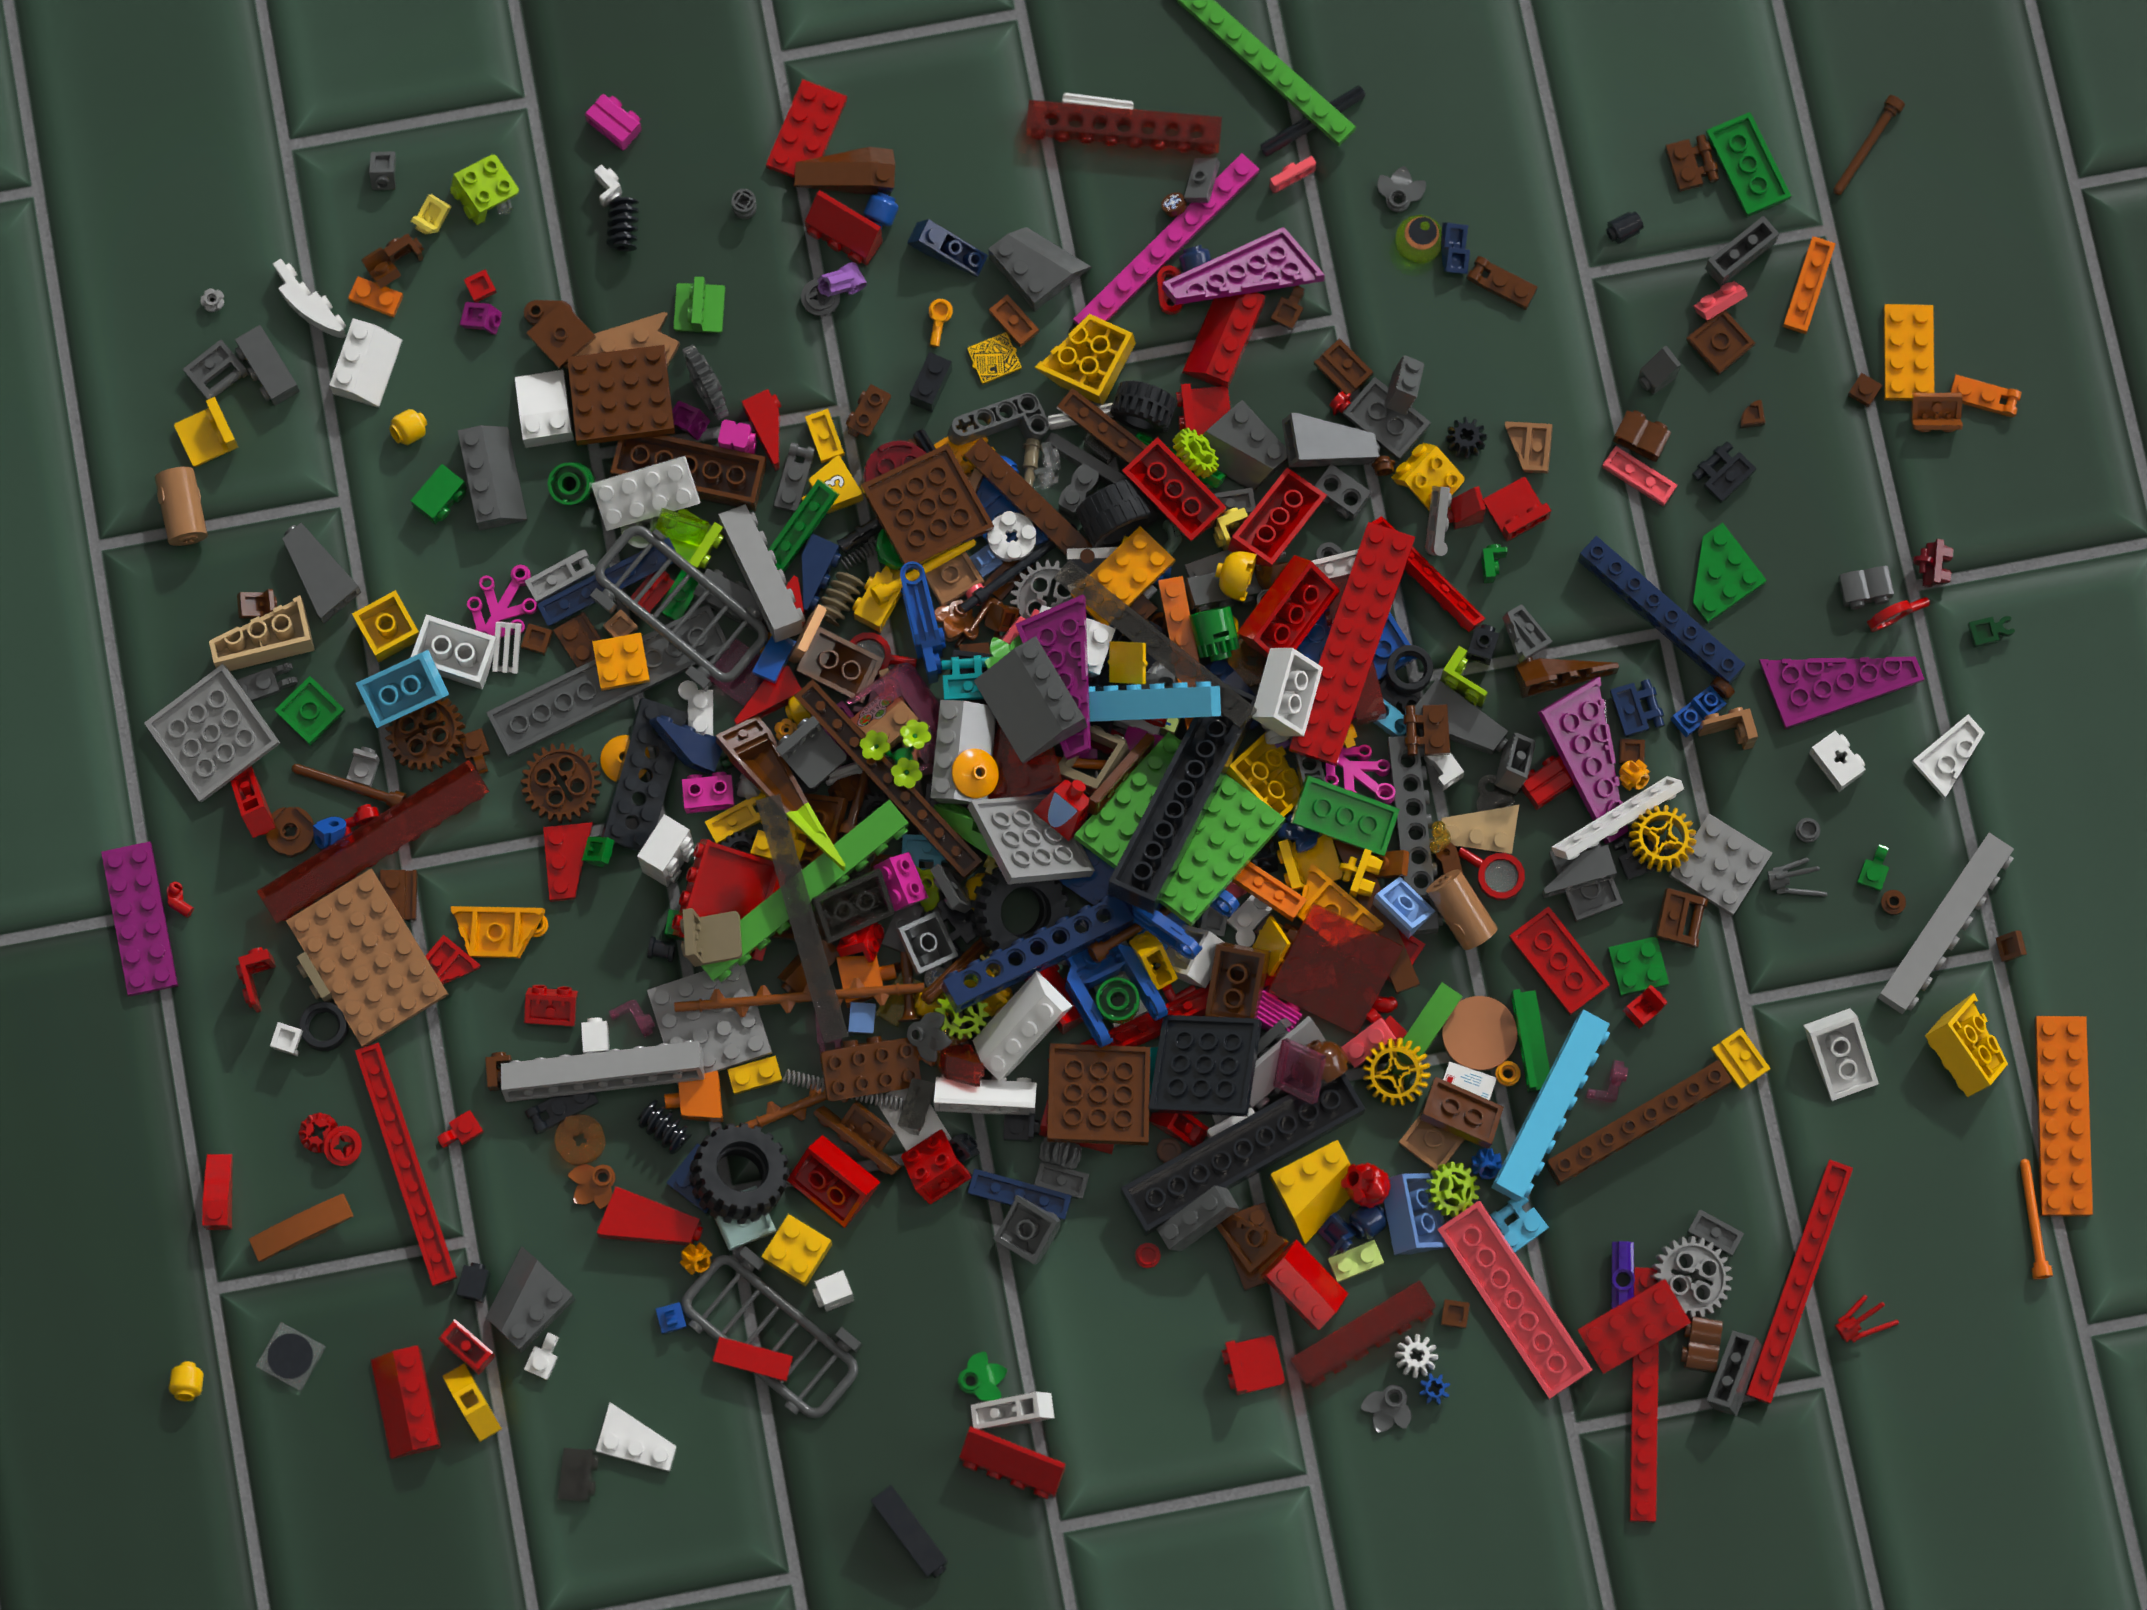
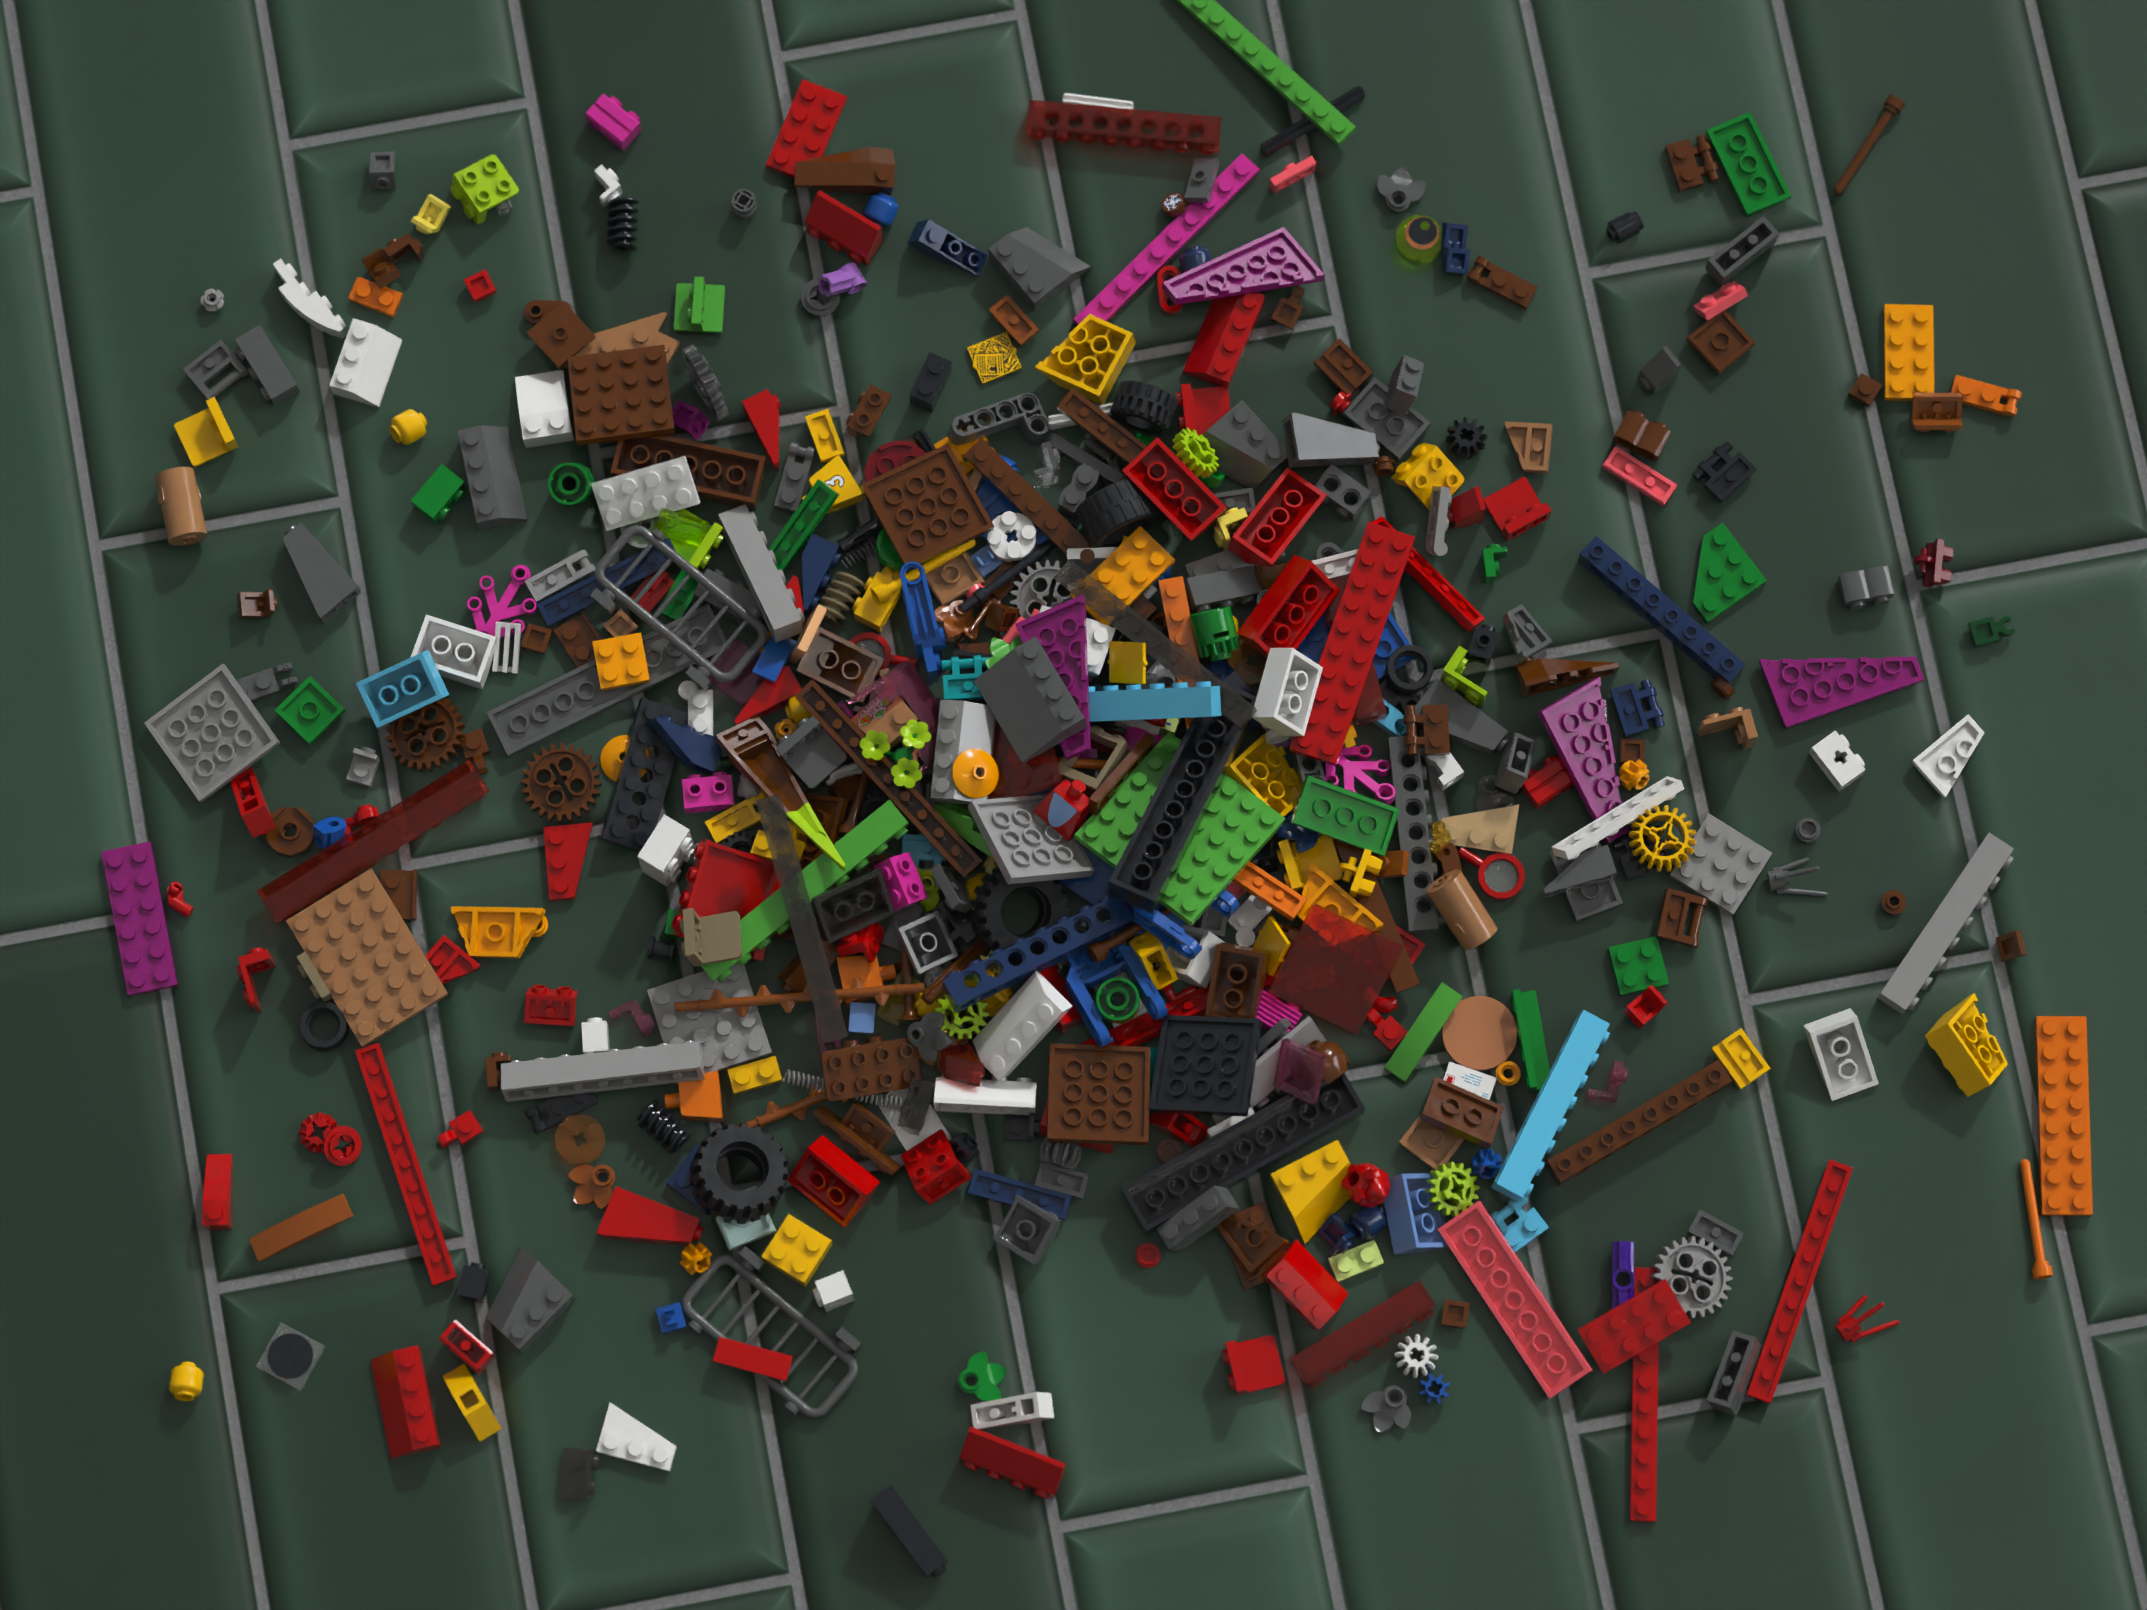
tan wedge [209,595,315,671] -> none
white panel [270,1022,303,1057] -> none
reddish brown piece [291,764,407,812] -> none
yellow brick [352,590,419,663] -> none
magenta bracket [460,302,502,335] -> none
white plate [524,1333,559,1380] -> none
green bracket [582,837,615,867] -> none
dark pink brick [718,420,757,454] -> none
light orange plate [929,299,953,347] -> none
dark tan pin [1020,438,1042,515] -> none
yellow cylinder [1215,551,1257,602] -> none
coral plate [1341,1018,1396,1068] -> none
yellow gear [1363,1038,1431,1106] -> none
light blue slope [1373,877,1435,939] -> none
red plate [1509,906,1610,1015] -> none
blue slope [1670,685,1727,738] -> none
reddish brown brick [1680,1317,1723,1373] -> none
reddish brown tile [1740,399,1765,428] -> none
orange plate [1783,236,1836,334] -> none
green plate [1857,844,1889,892] -> none
red piece [1867,597,1930,632] -> none

